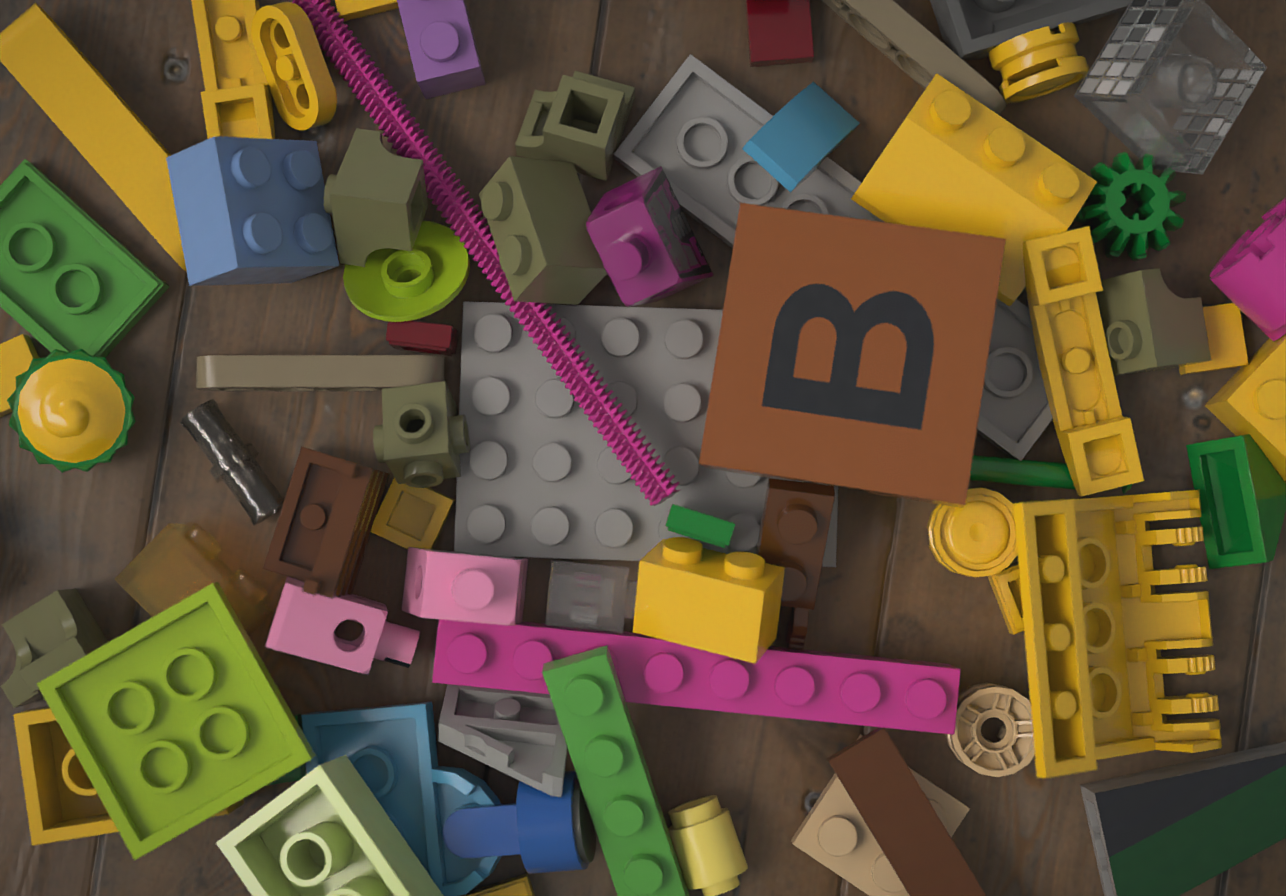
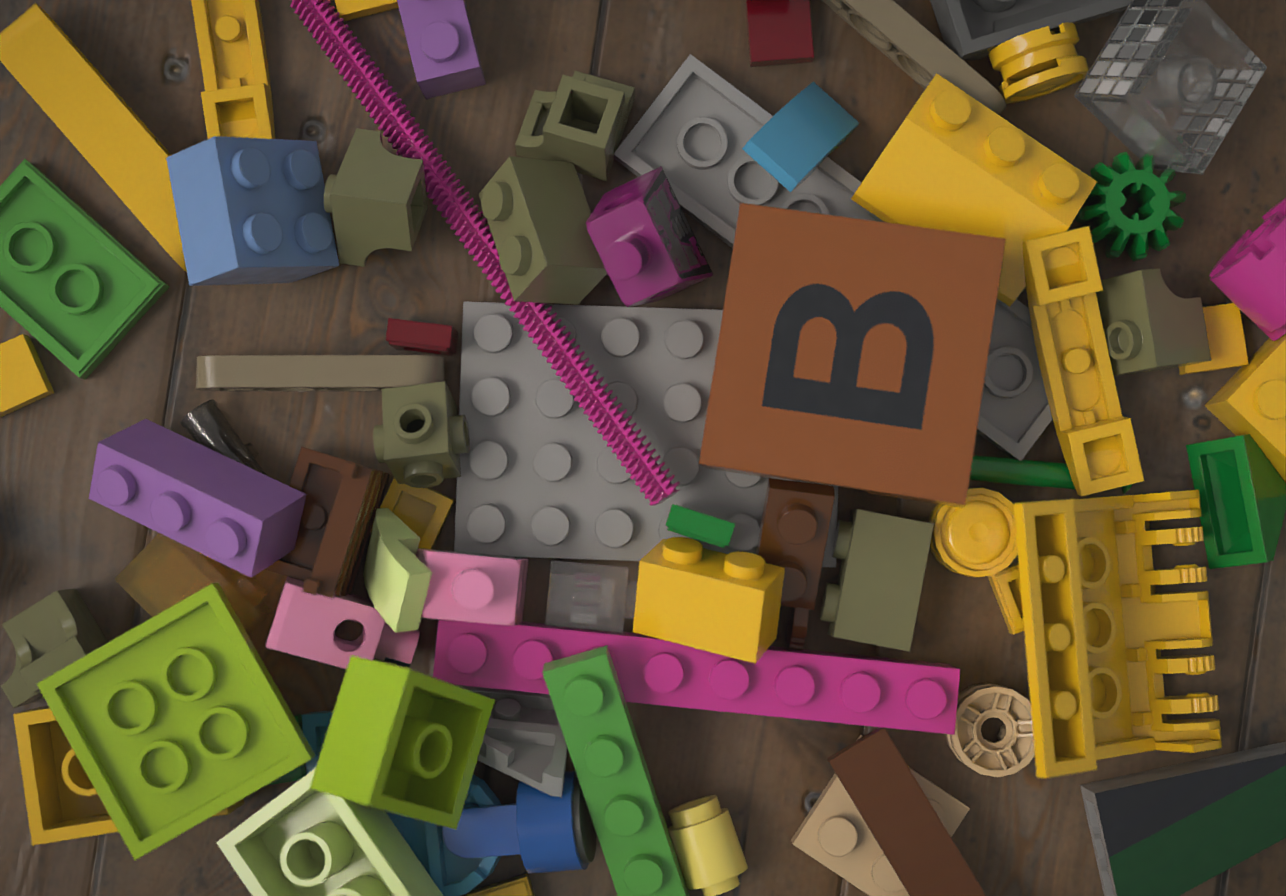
yellow piece [7,349,136,473] -> none
yellow plate [251,2,337,131] -> none
lime dish [343,221,470,322] -> none
none -> medium lavender brick [89,419,306,578]
none -> lime brick [310,655,495,830]
none -> yellowish green slope [363,508,432,633]
none -> olive brick [820,509,934,652]

